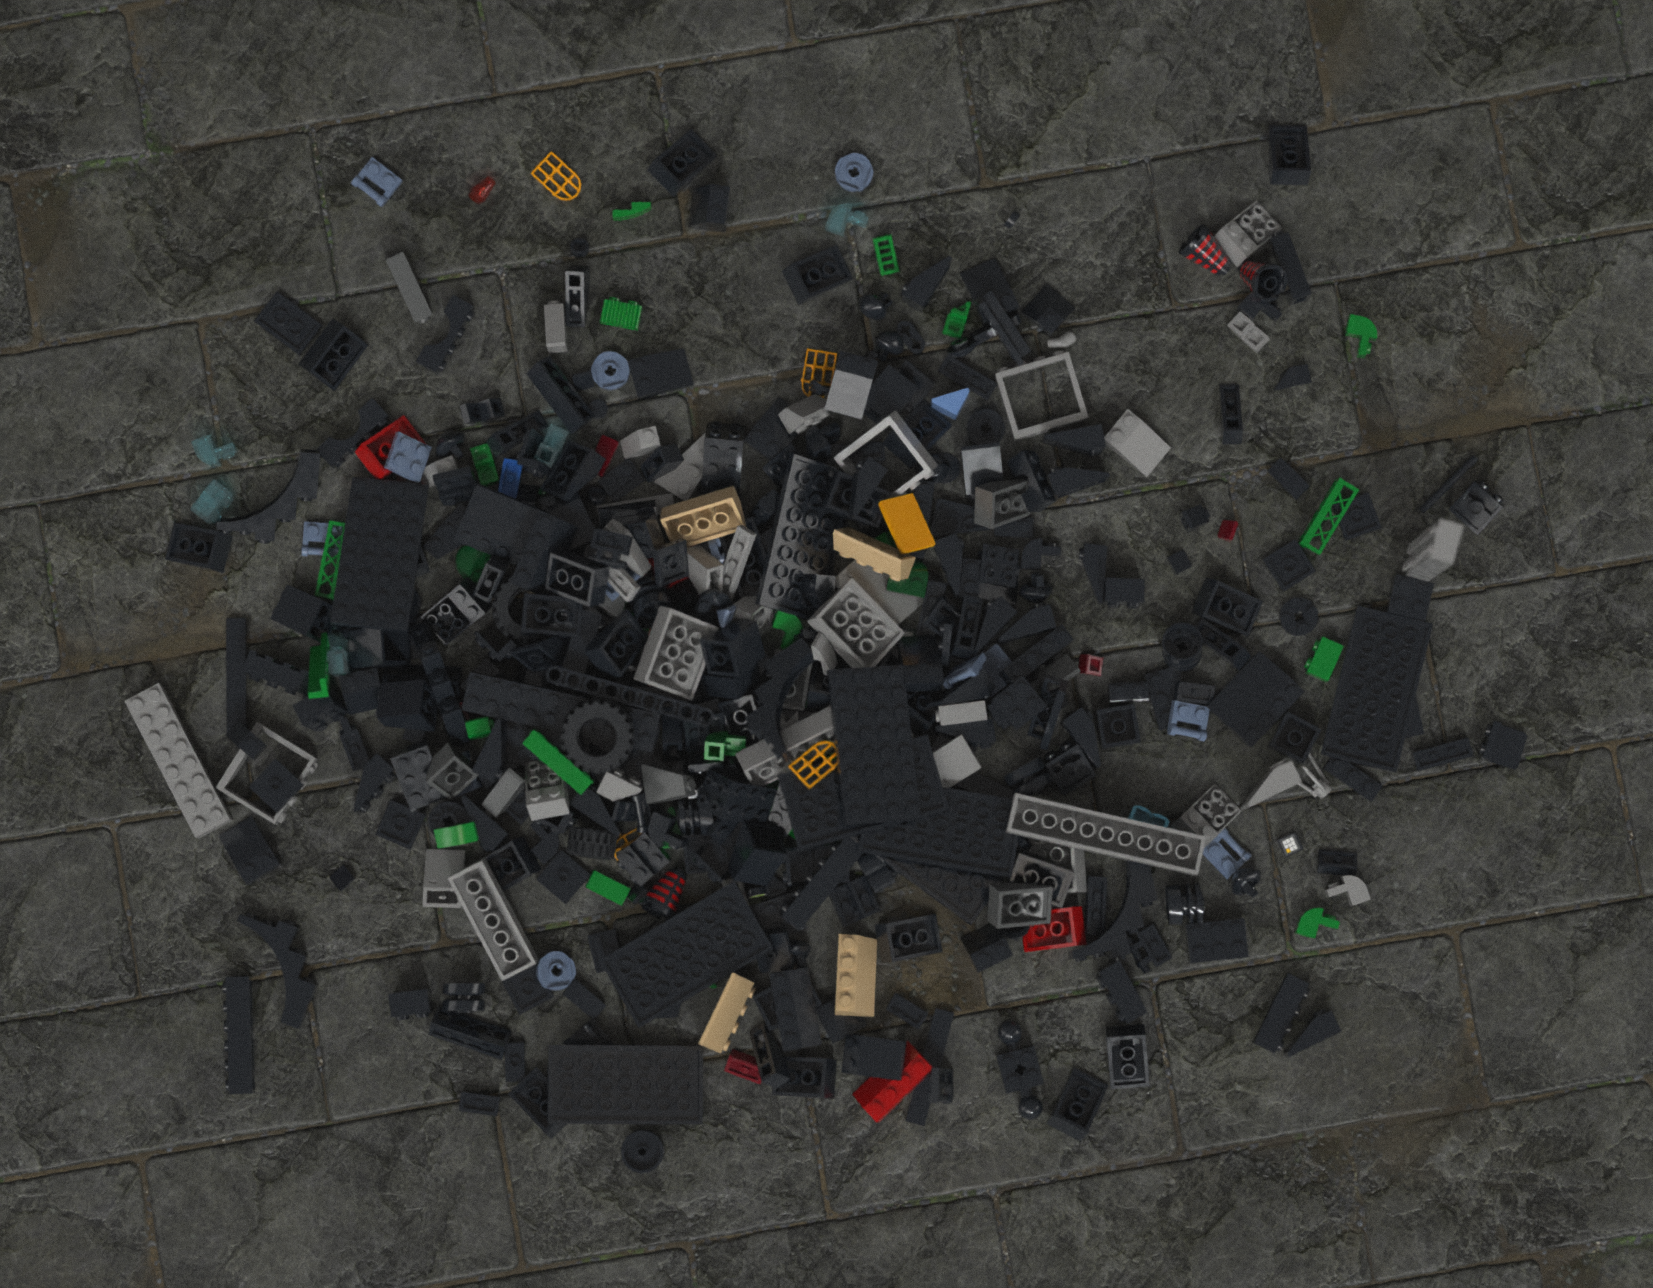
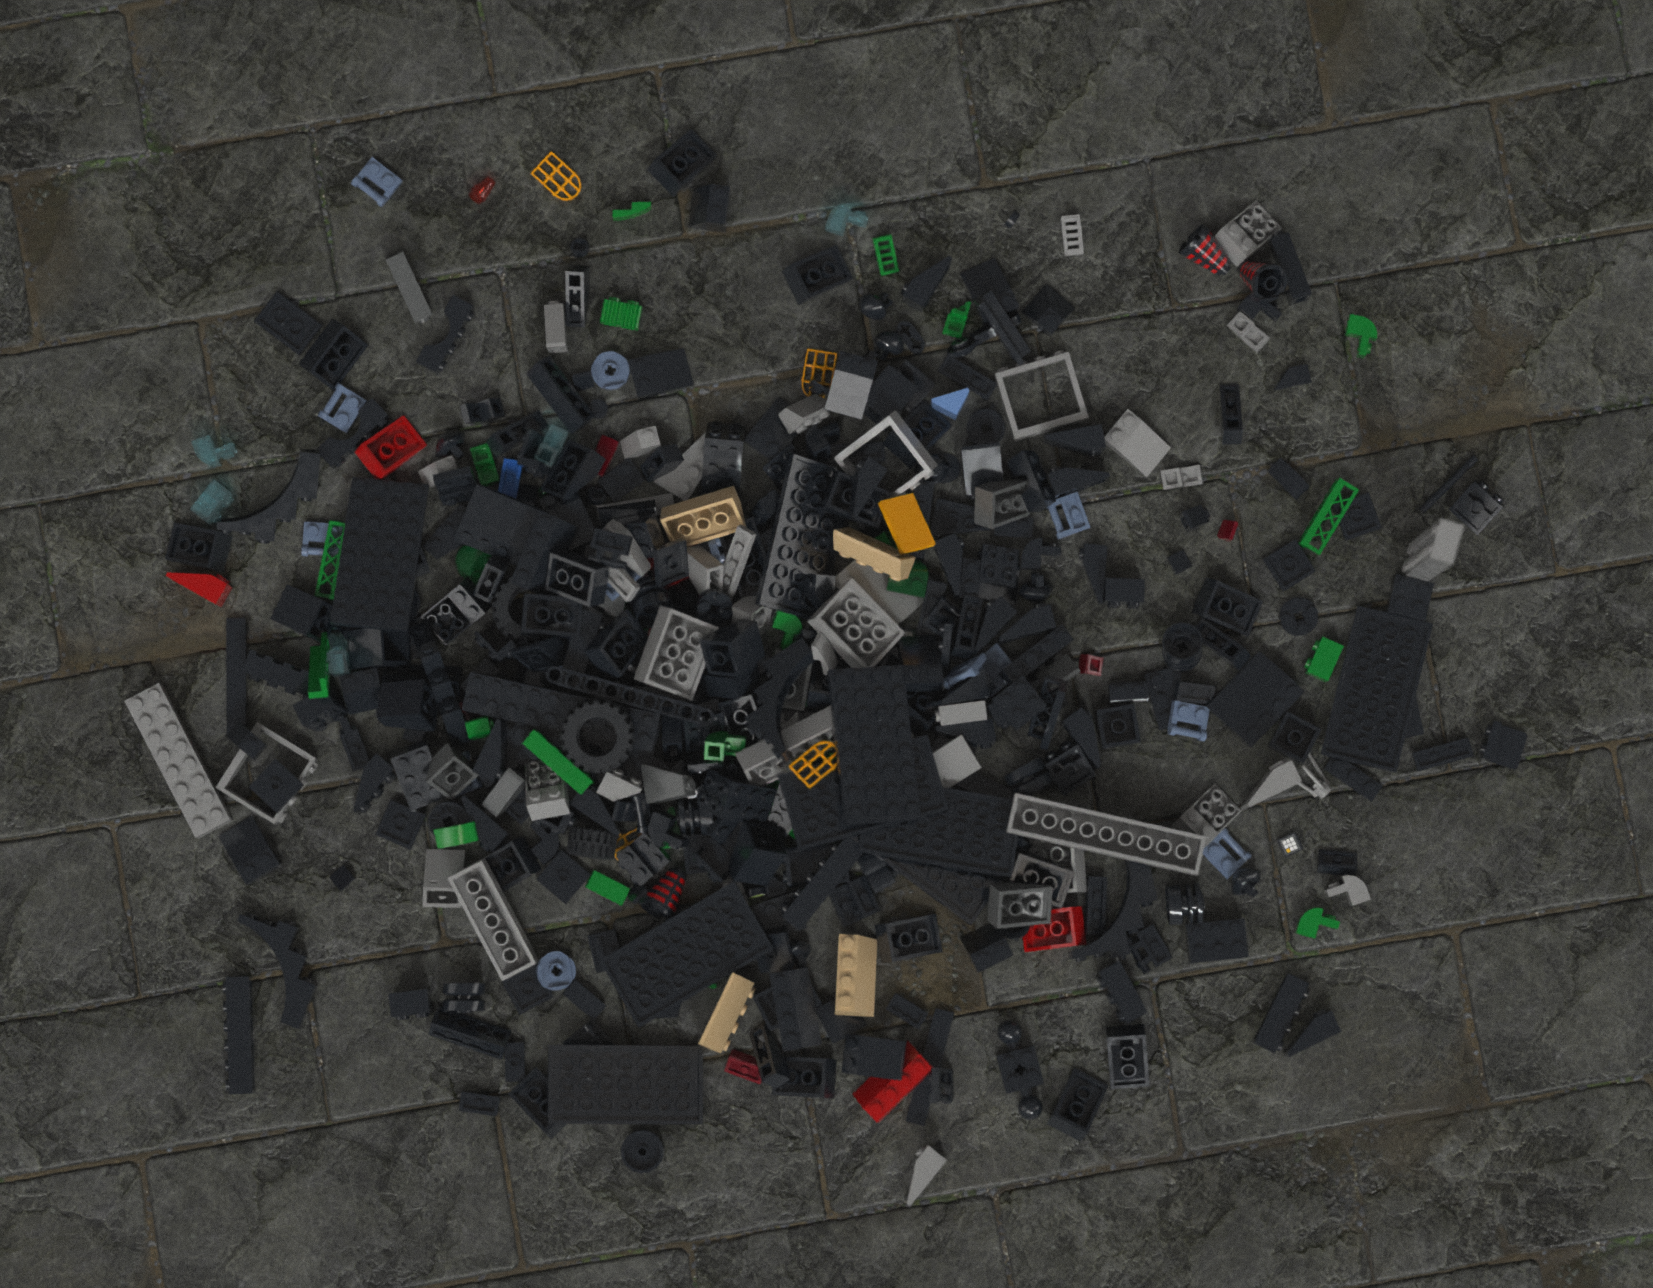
sand blue plate [384,432,432,483] -> none
sand blue slope [717,605,736,628] -> none
sand blue plate [835,153,873,192] -> none
light grey arm [1048,332,1076,348] -> none
medium azure brick [1127,806,1170,828] -> none
black slope [1269,125,1311,185] -> none
none -> red slope [165,572,232,607]
none -> sand blue plate [317,383,367,434]
none -> light grey slope [906,1144,947,1206]
none -> sand blue plate [1046,492,1090,540]
none -> light grey slope [1060,214,1084,256]
none -> light grey slope [1161,465,1203,490]

